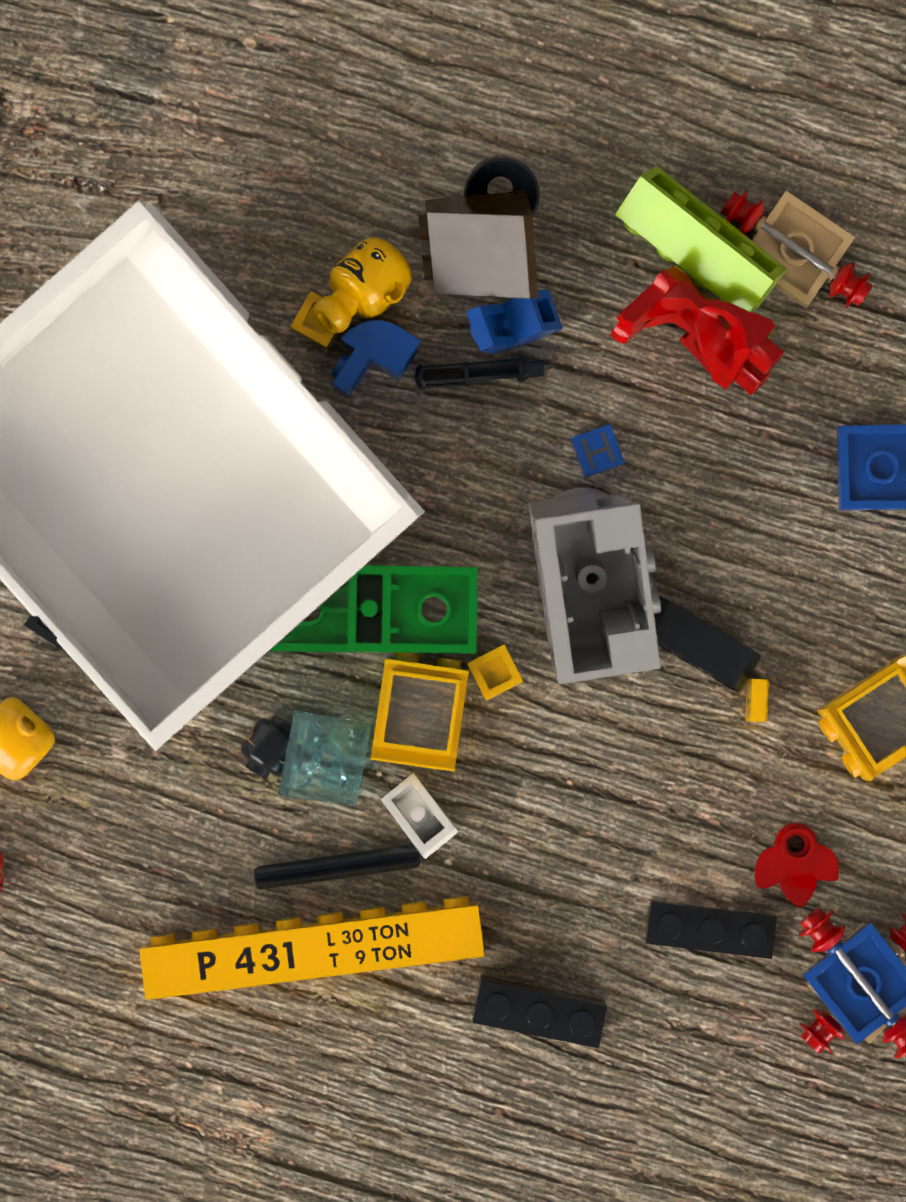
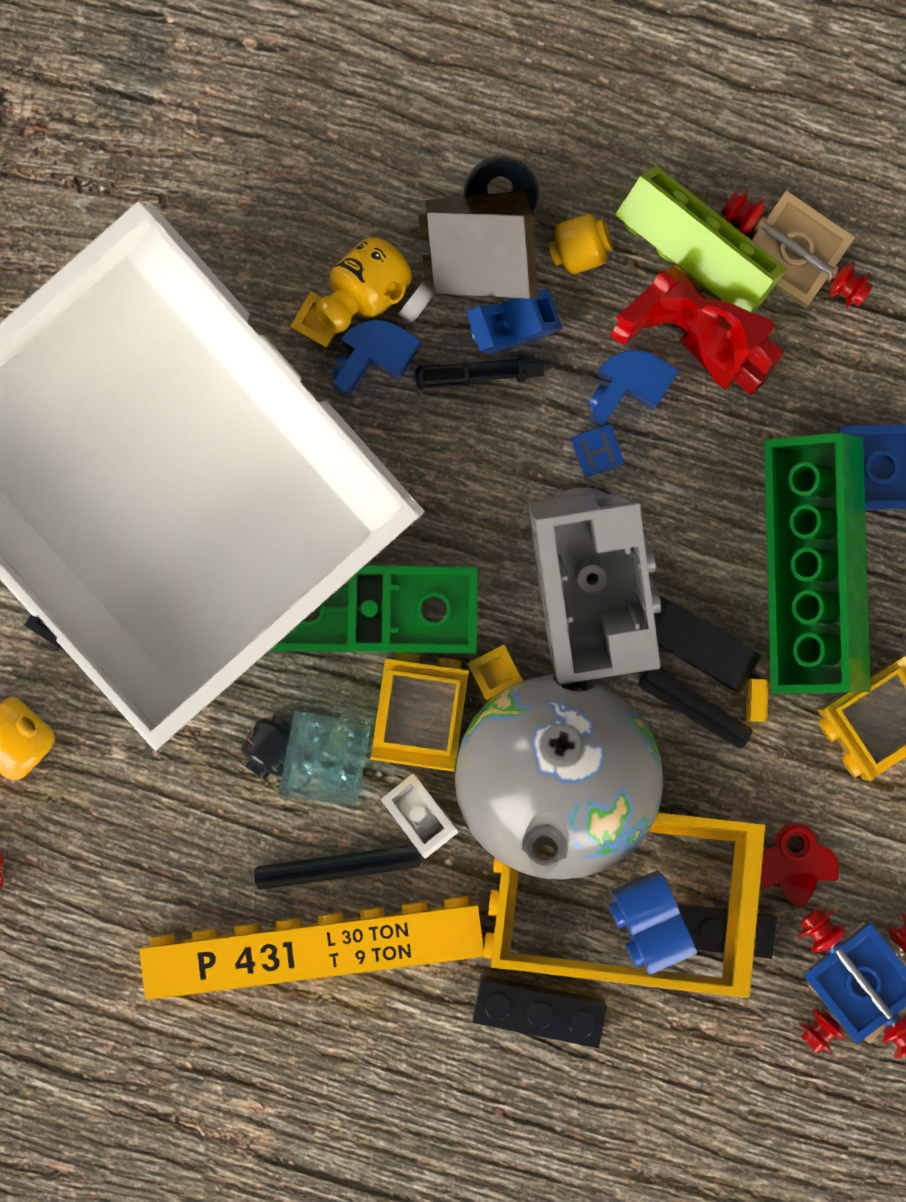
none -> white tile [398,281,434,323]
none -> light grey piece [454,674,663,879]
none -> yellow window [483,813,766,998]
none -> yellow head [549,213,614,274]
none -> blue brick [587,350,679,427]
none -> blue brick [608,870,697,975]
none -> black axle [638,669,753,749]
none -> green brick [764,433,871,694]

